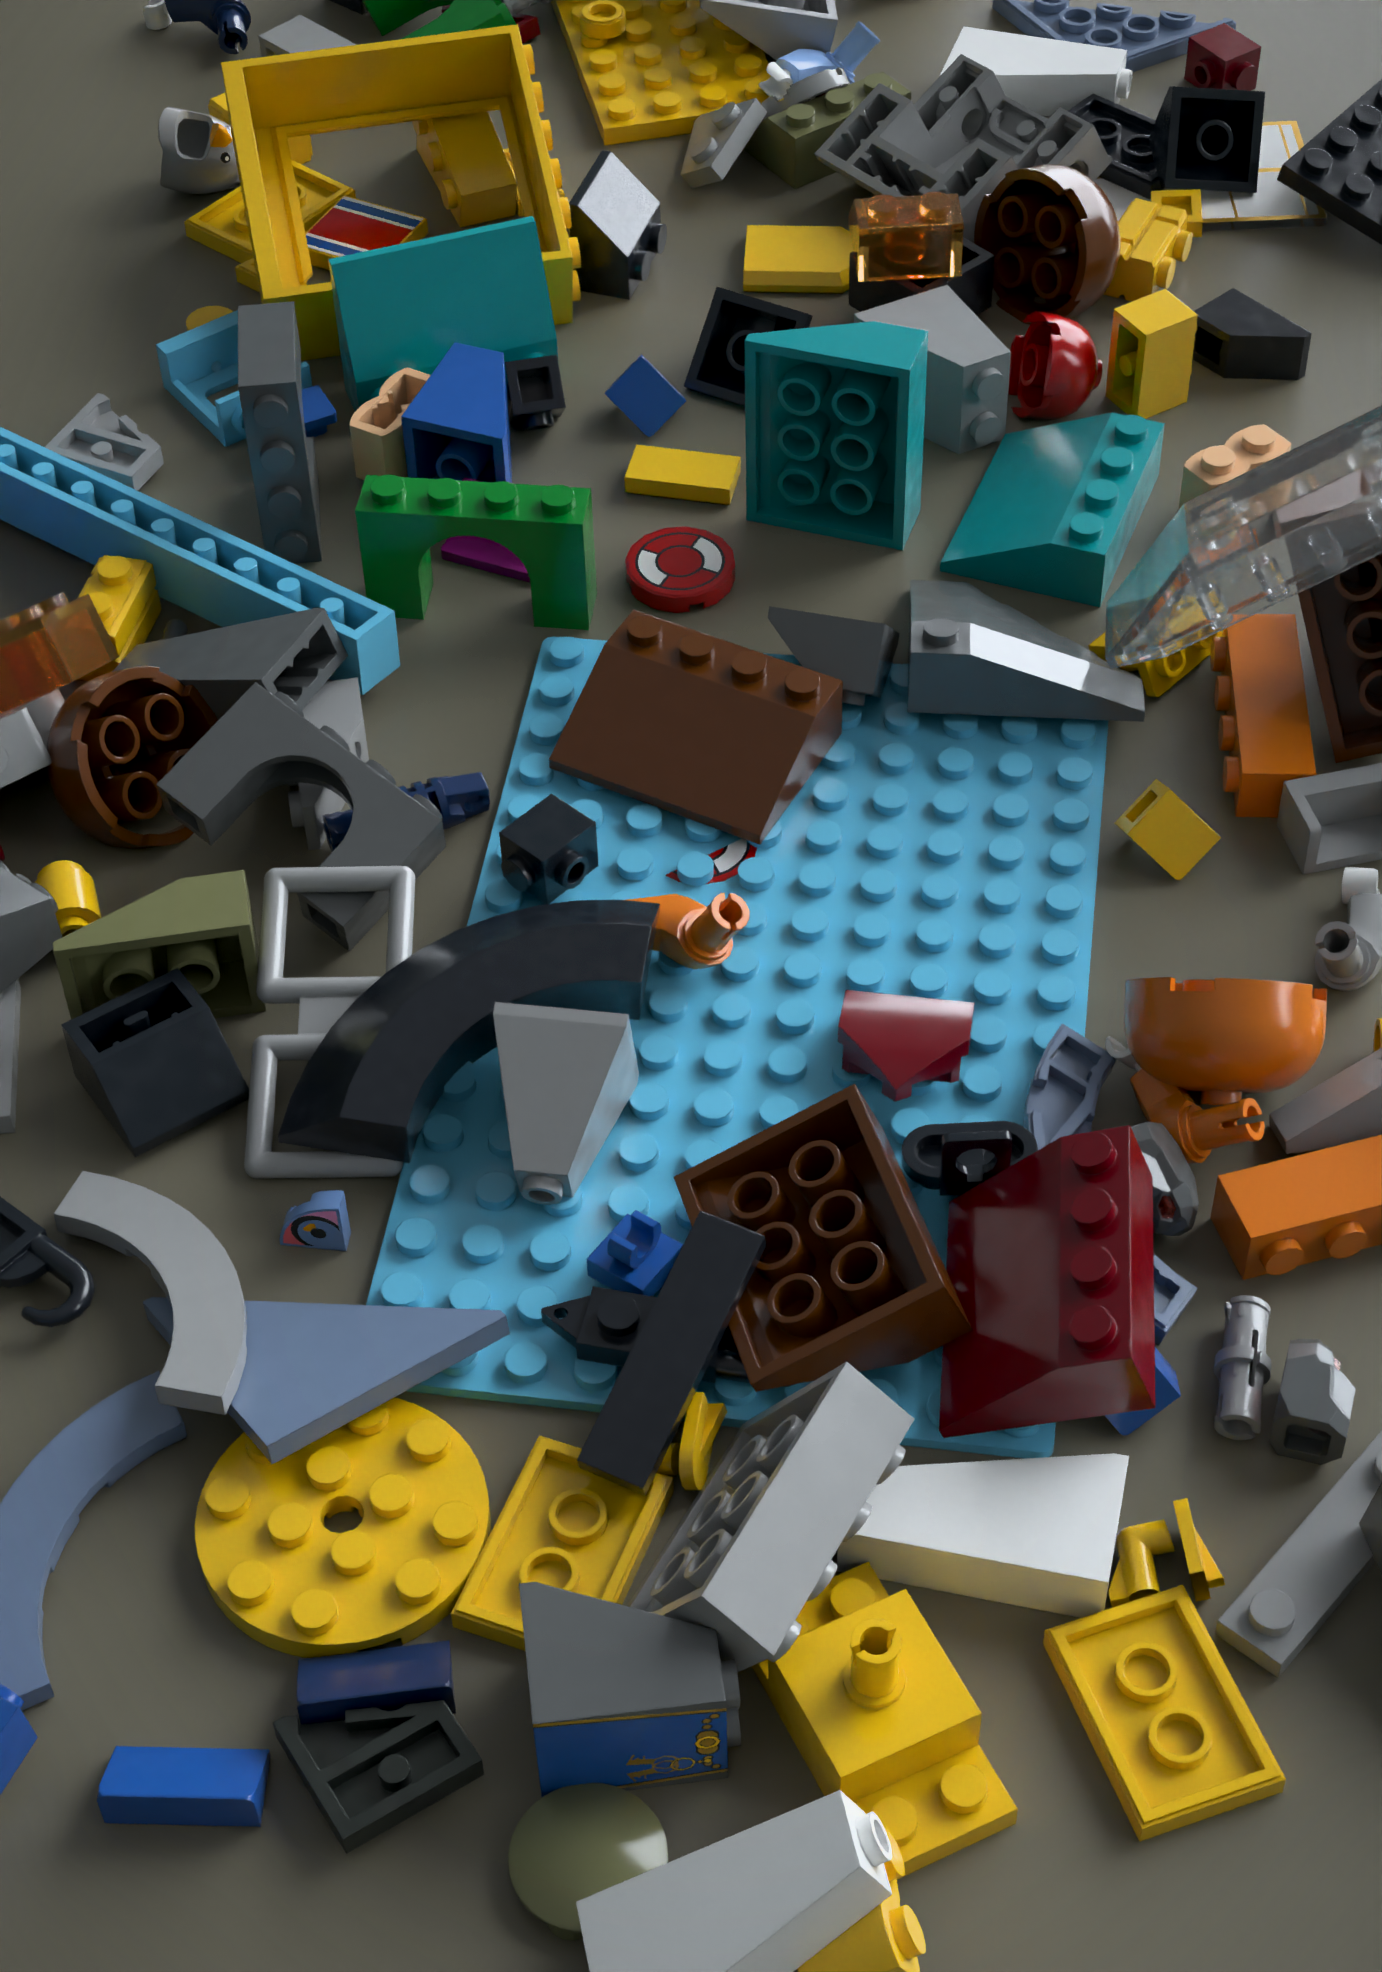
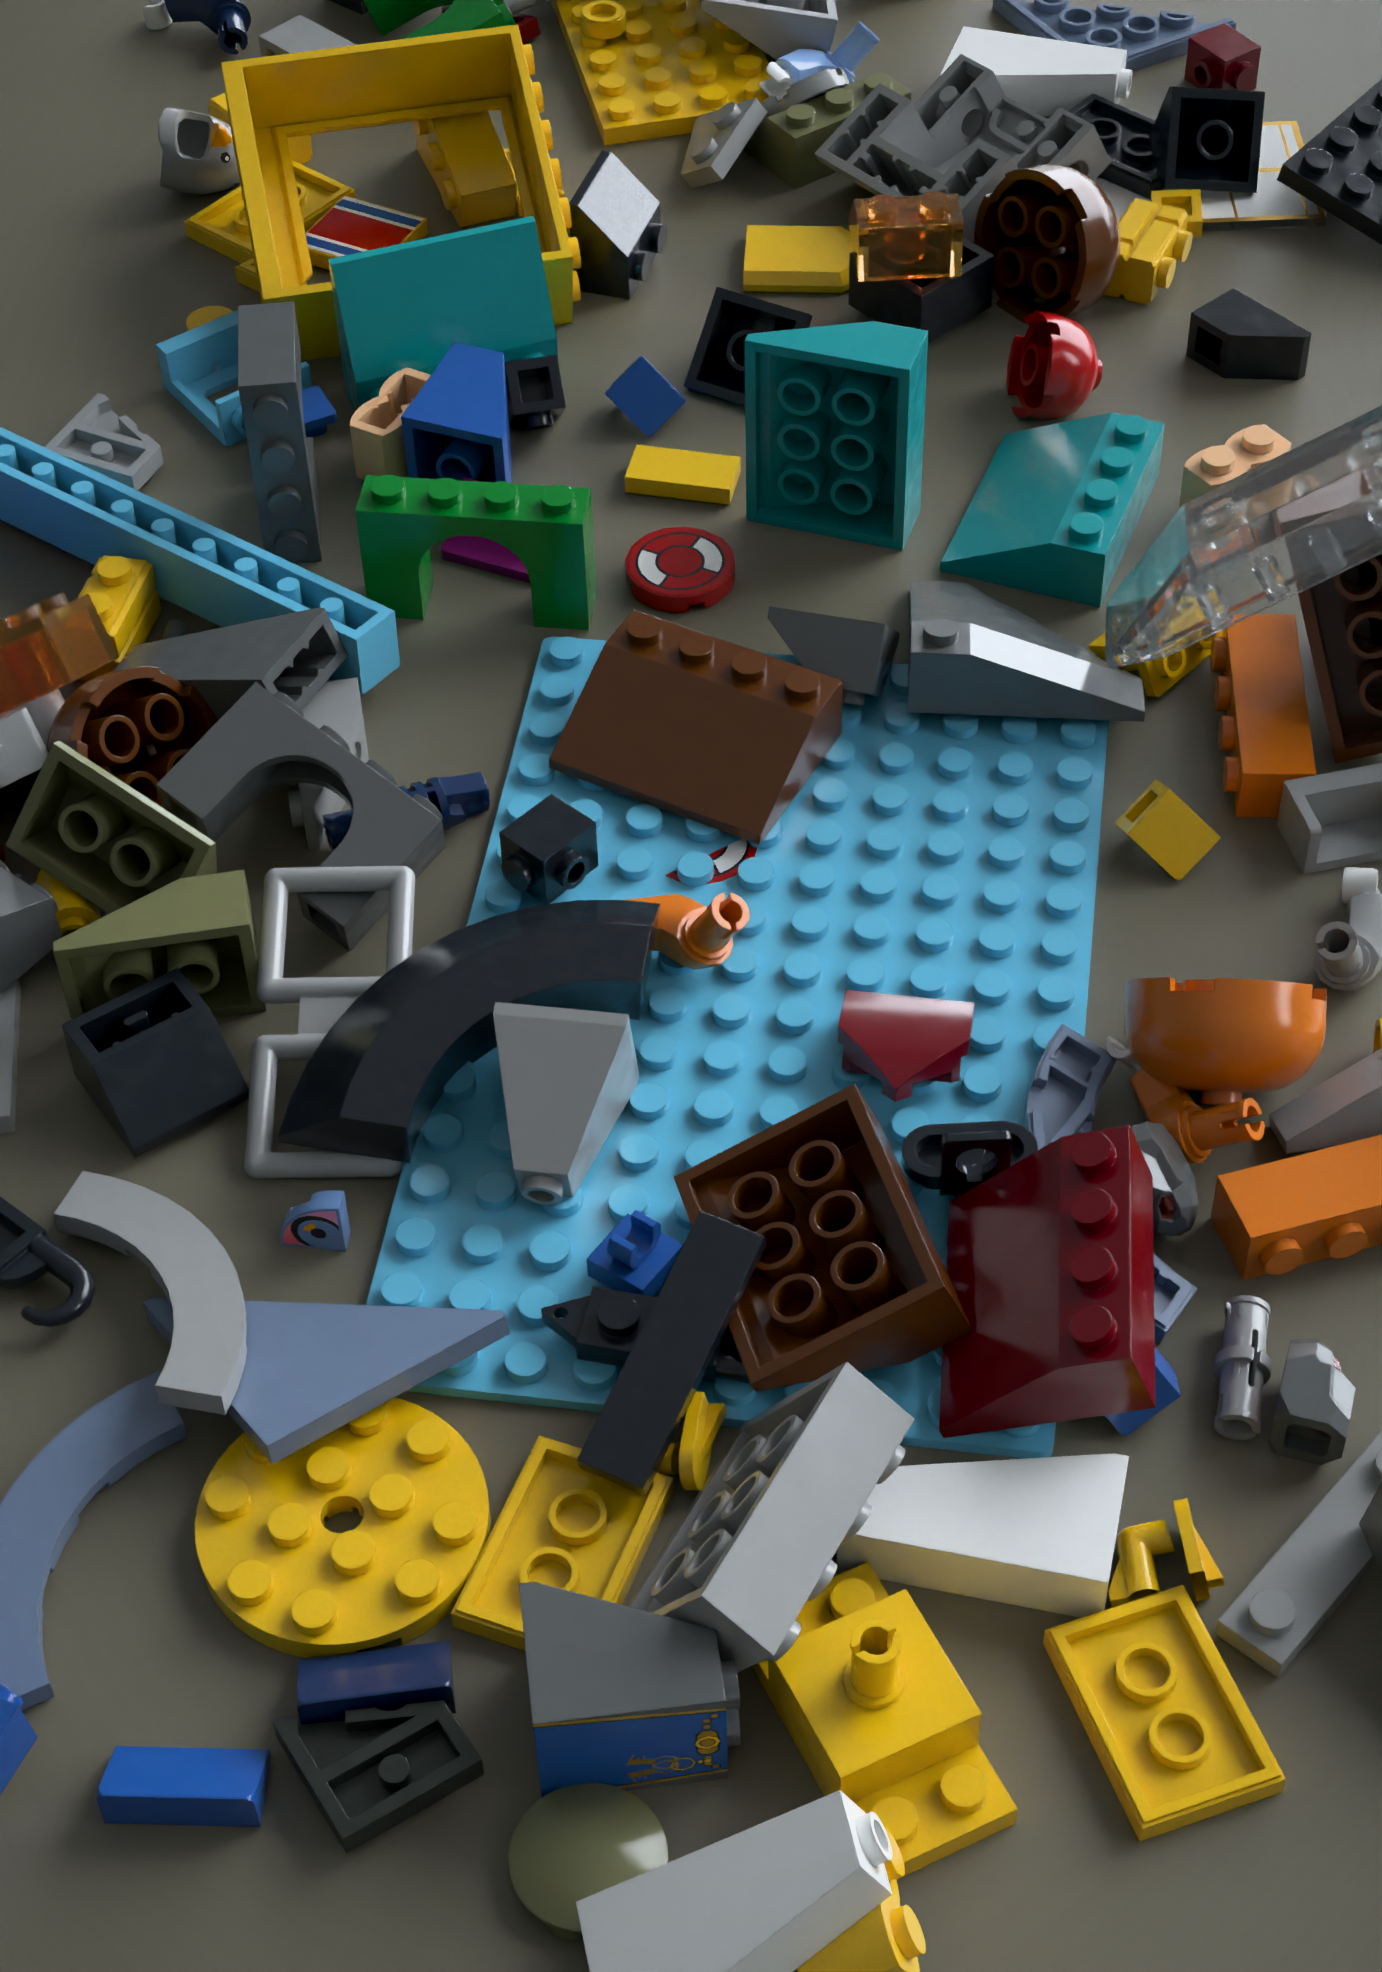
light grey slope [854,285,1011,454] -> none
yellow brick [1105,289,1198,419] -> none
none -> olive slope [6,741,217,914]

